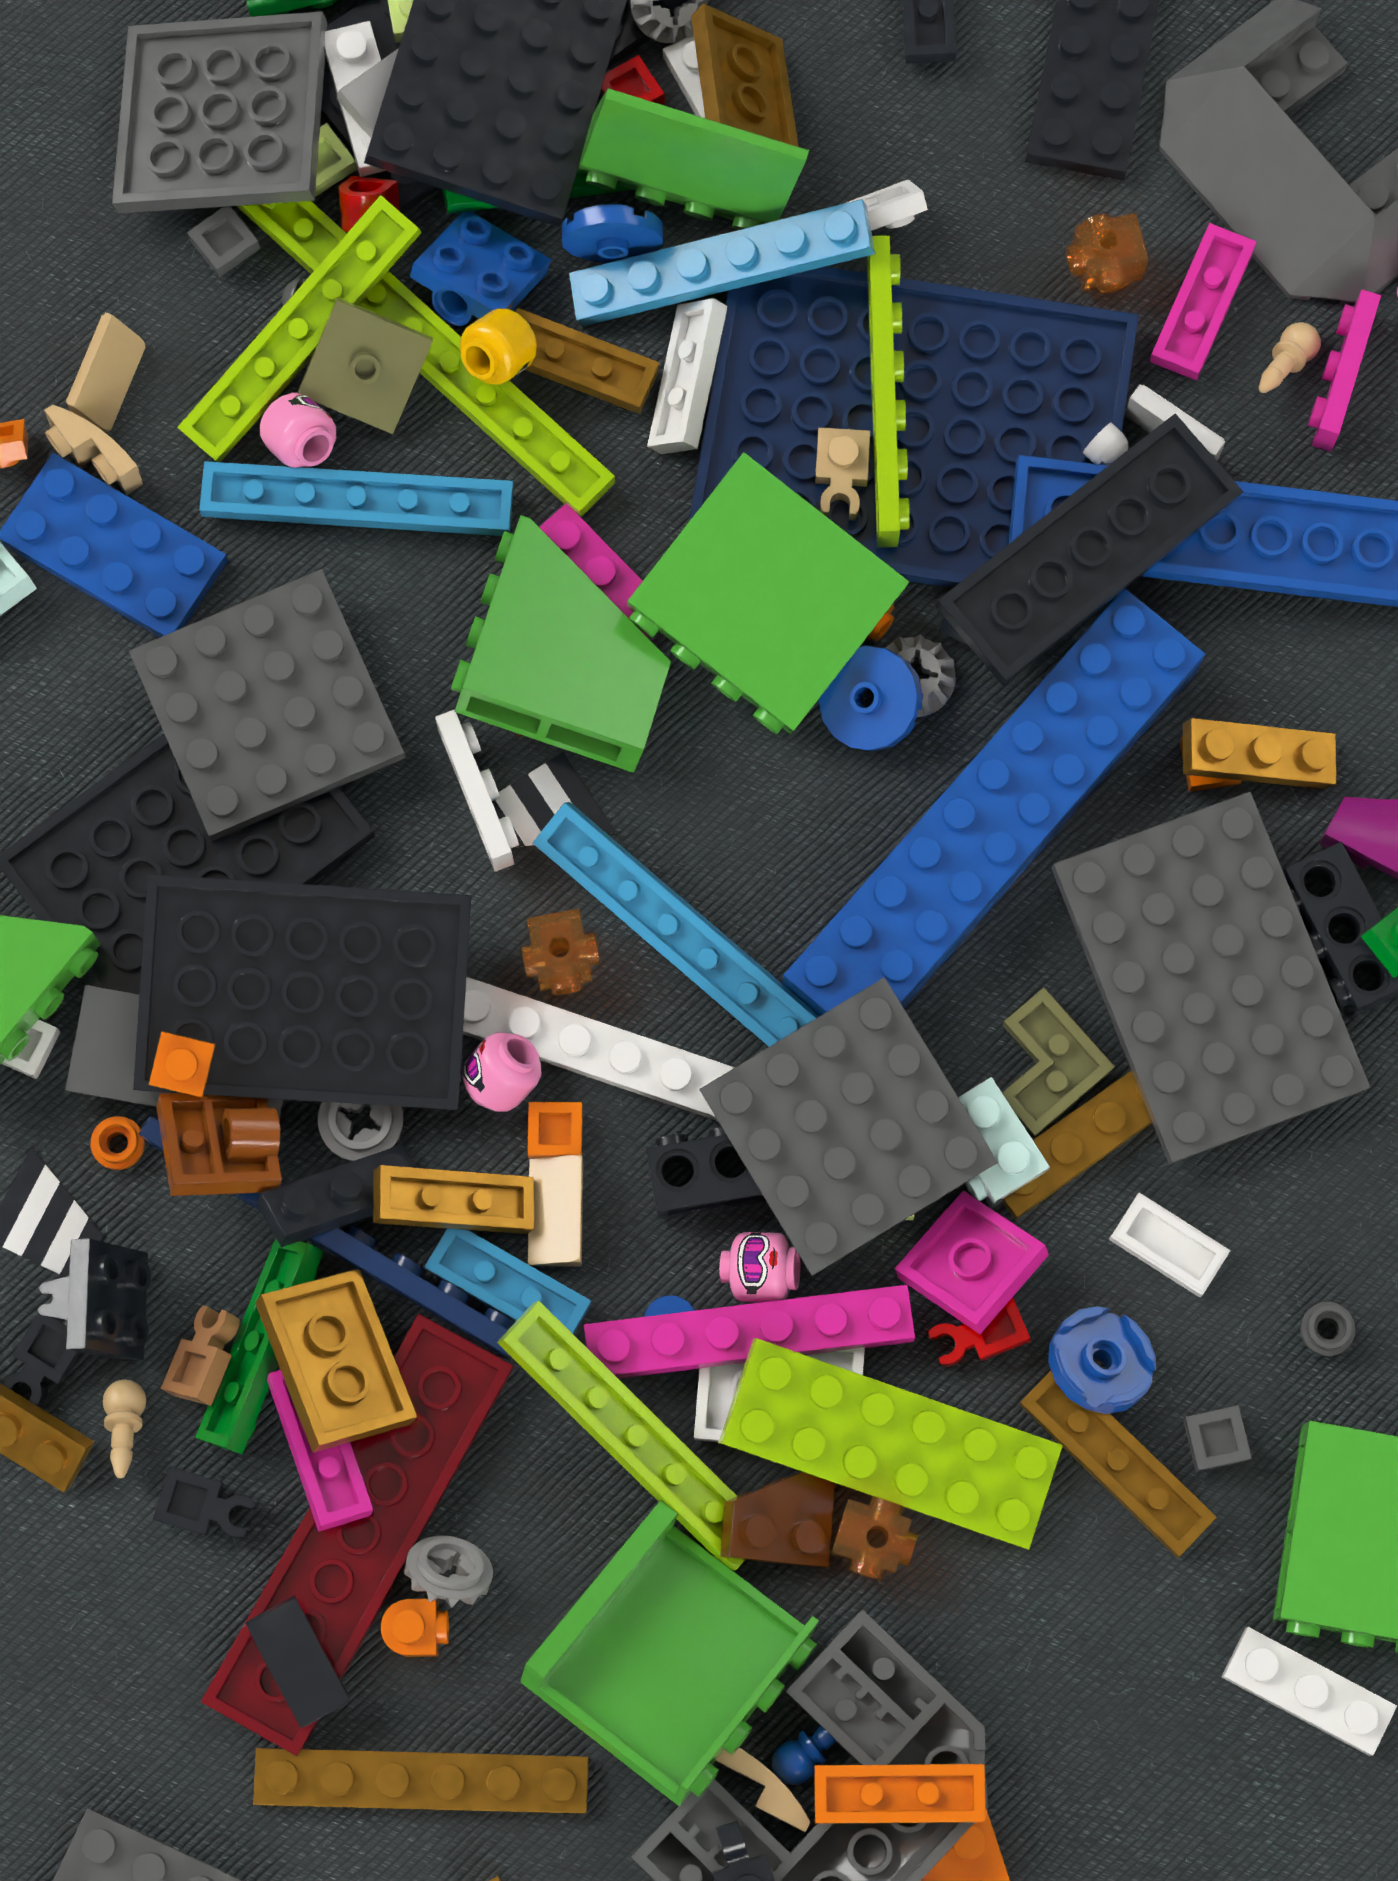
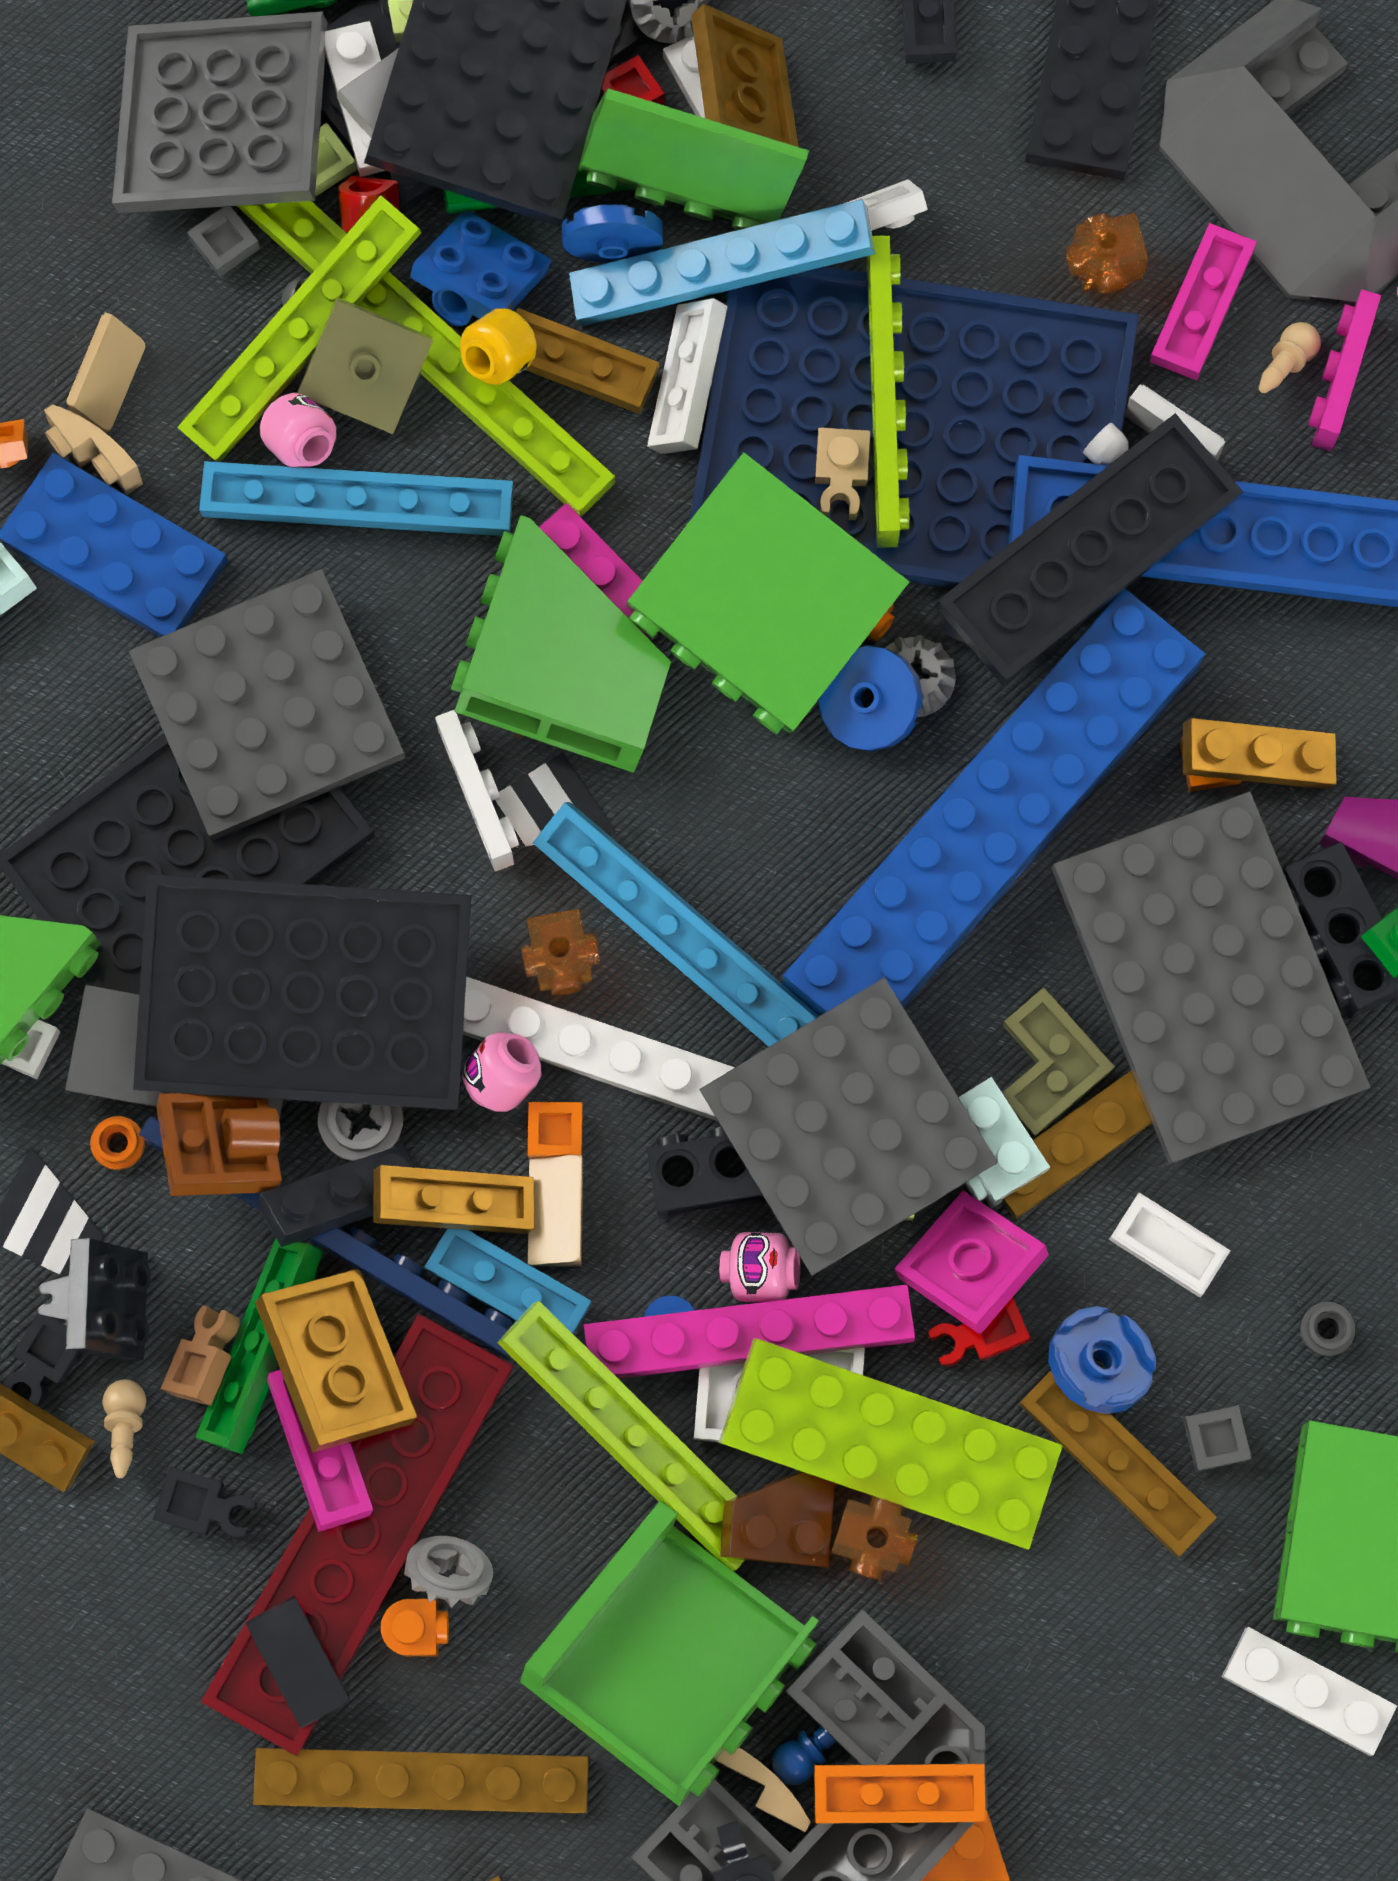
orange plate [149,1031,216,1097] -> none

